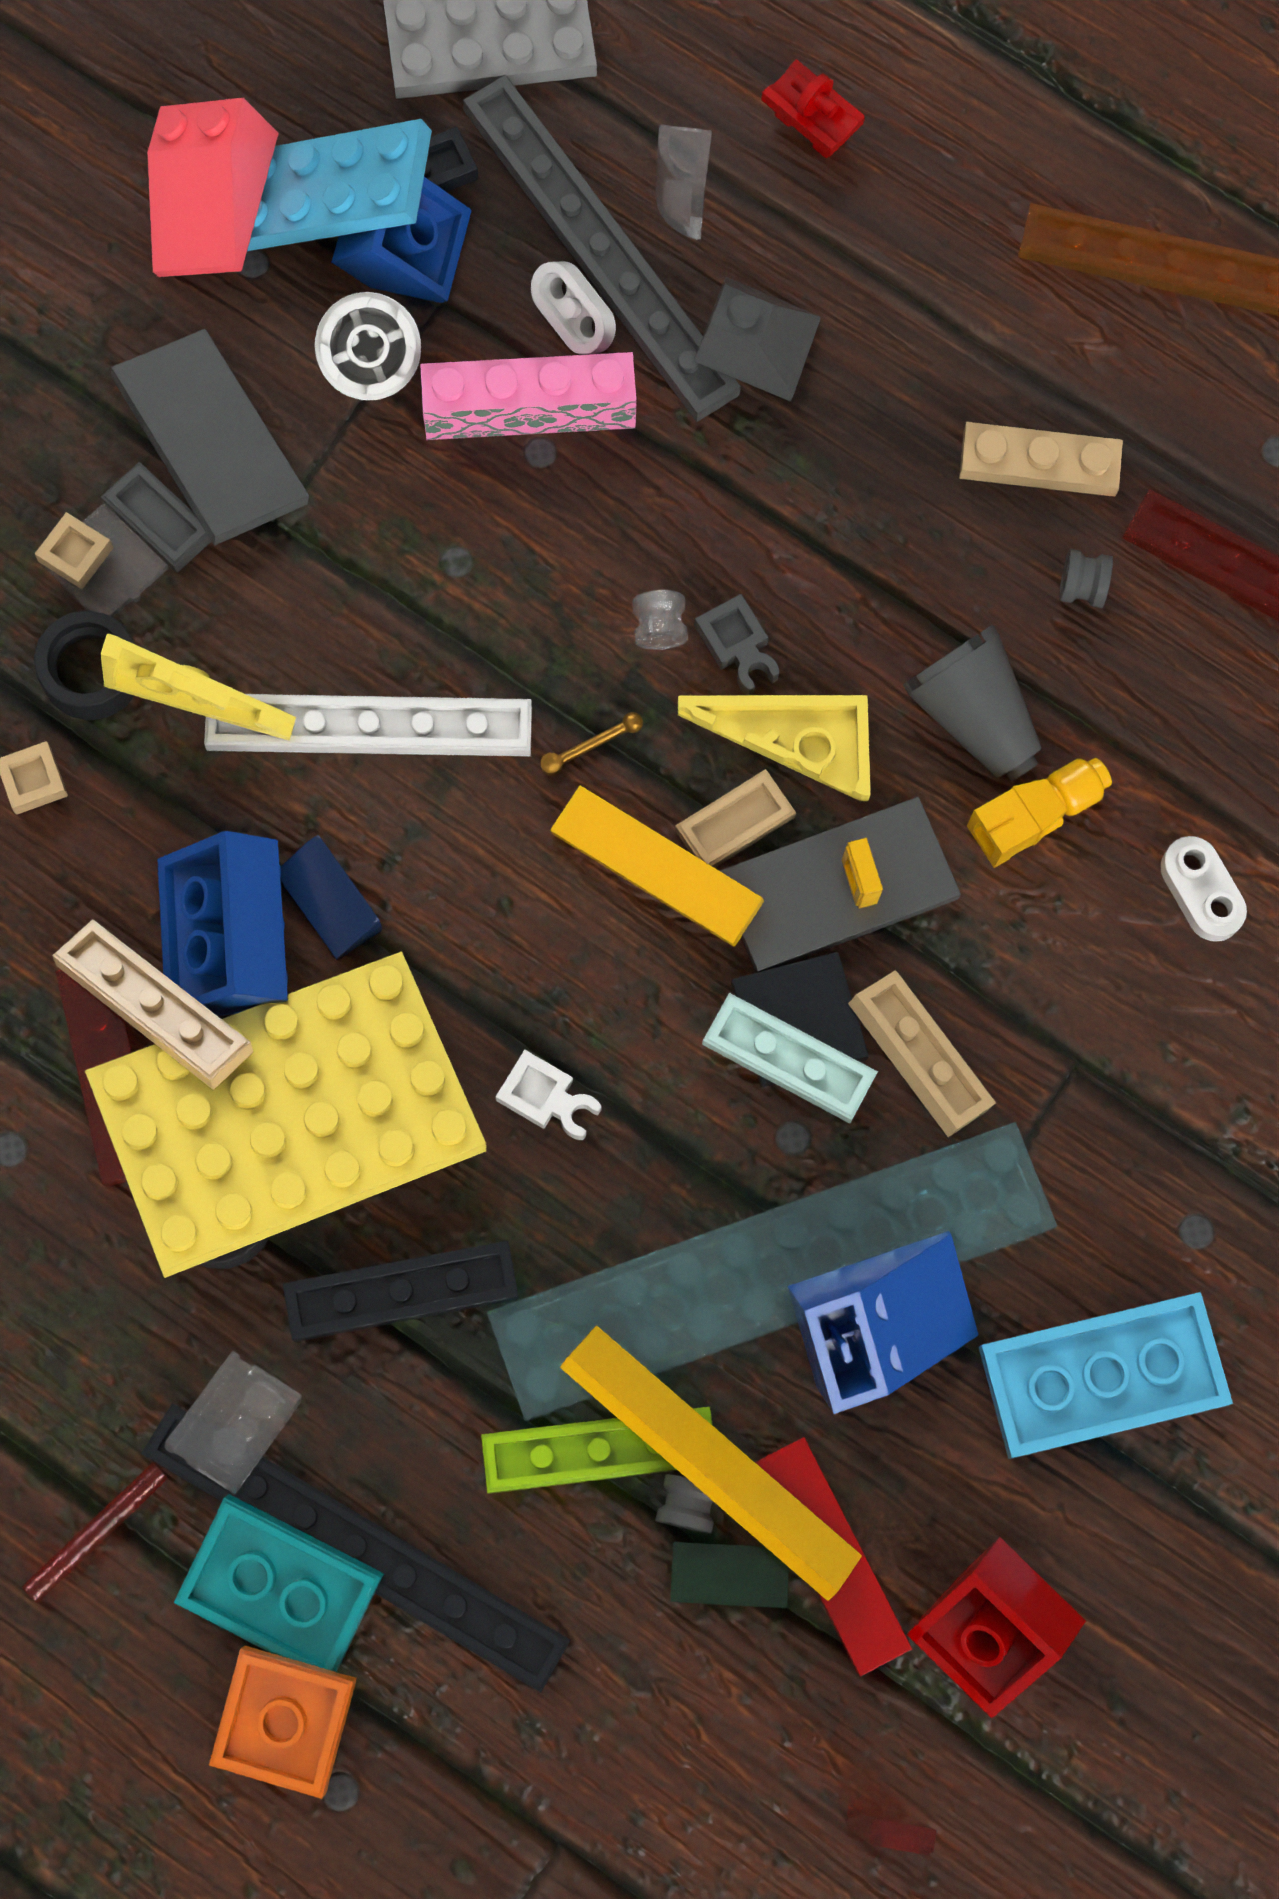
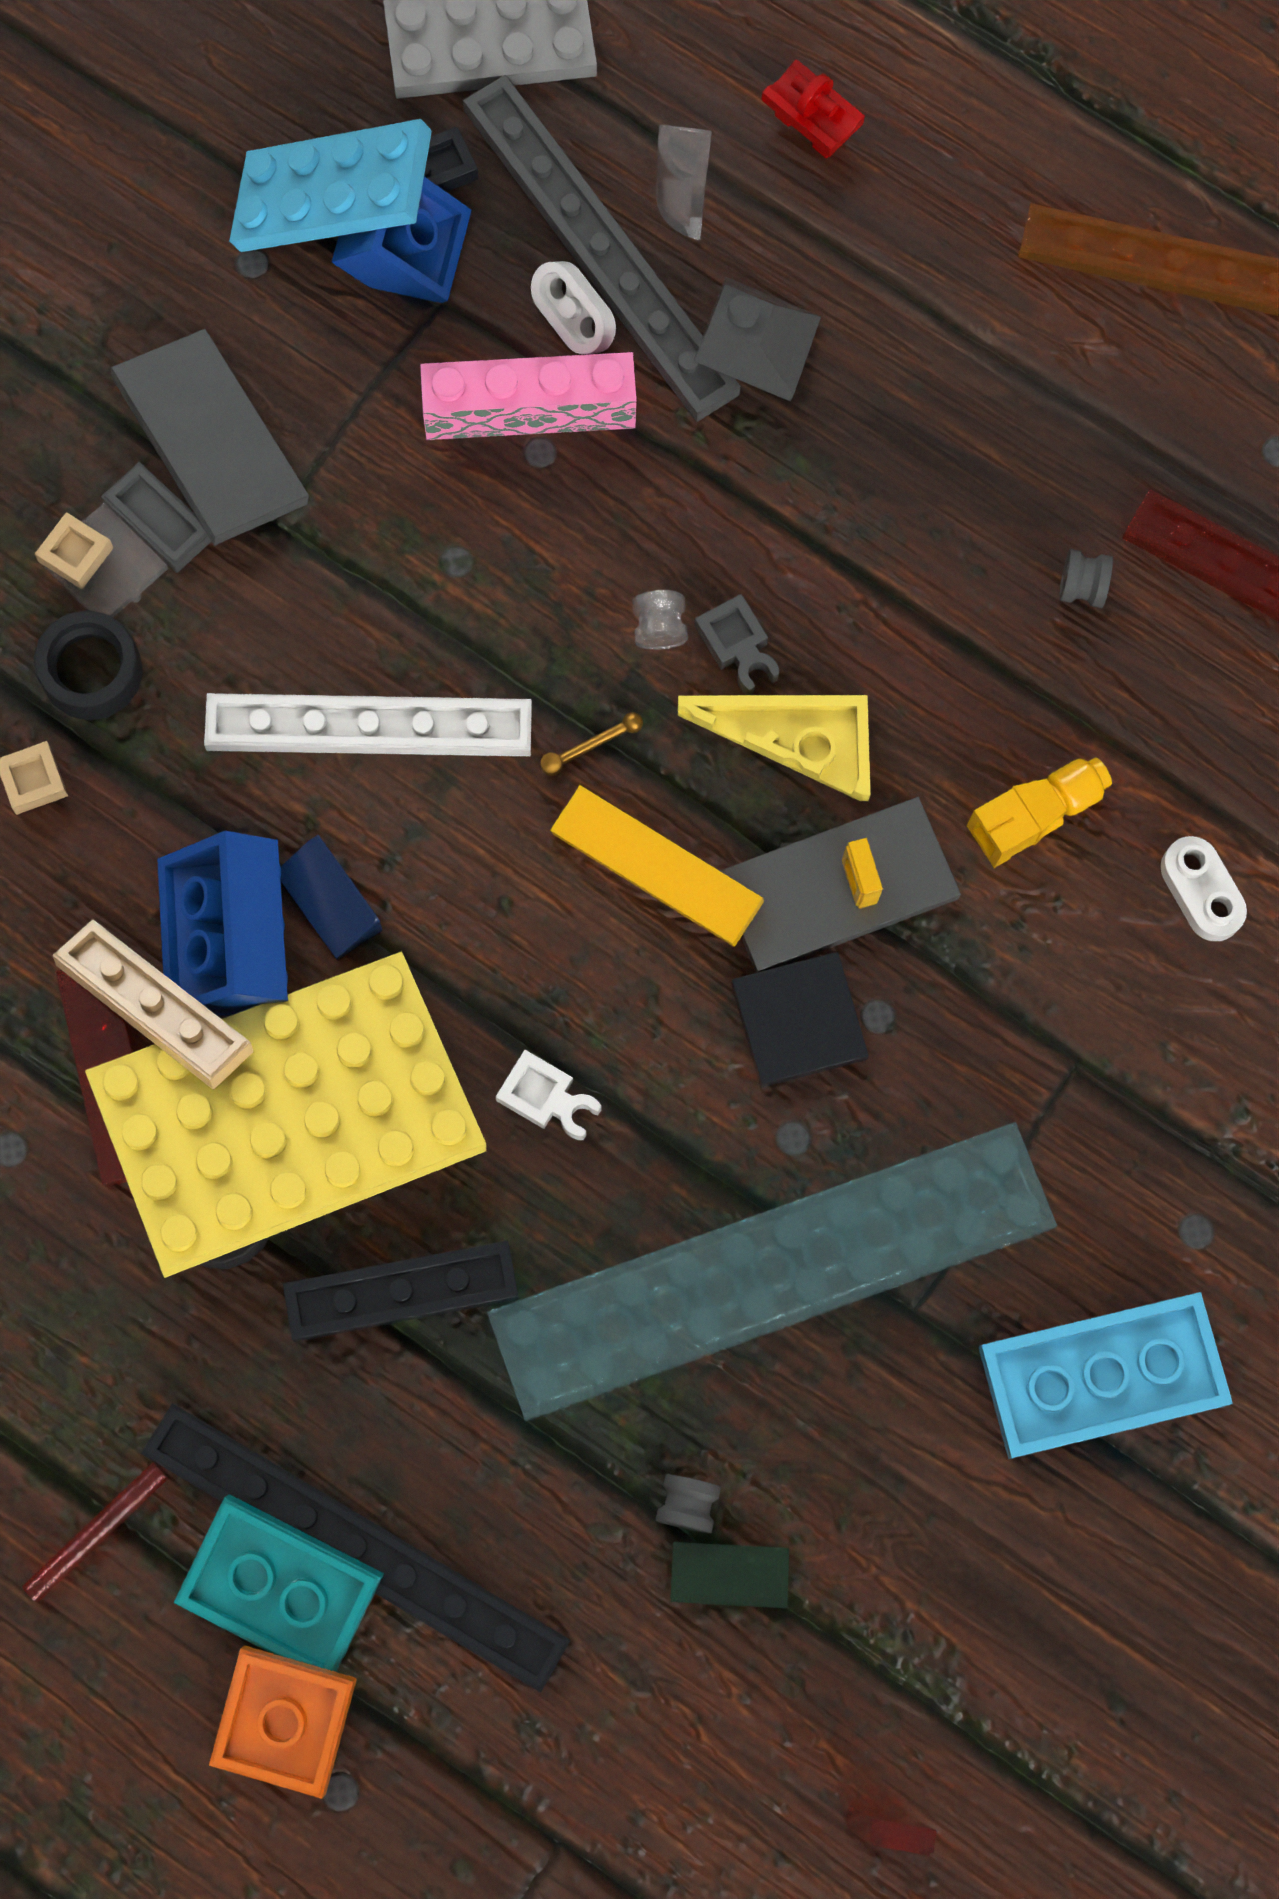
light yellow wing [101,633,296,741] -> none
coral slope [147,98,279,277] -> none
clear plate [165,1351,302,1494] -> none
white cone [315,292,421,400] -> none
lime tile [481,1407,712,1494] -> none
yellow tile [560,1325,862,1601] -> none
tan tile [675,769,796,868] -> none
light aqua tile [702,993,878,1123] -> none
red tile [755,1437,912,1677] -> none
blue slope [788,1231,979,1414] -> none
tan plate [848,970,996,1137] -> none
dark grey cone [902,624,1042,781] -> none
red slope [906,1537,1086,1718] -> none
tan plate [959,422,1123,497] -> none

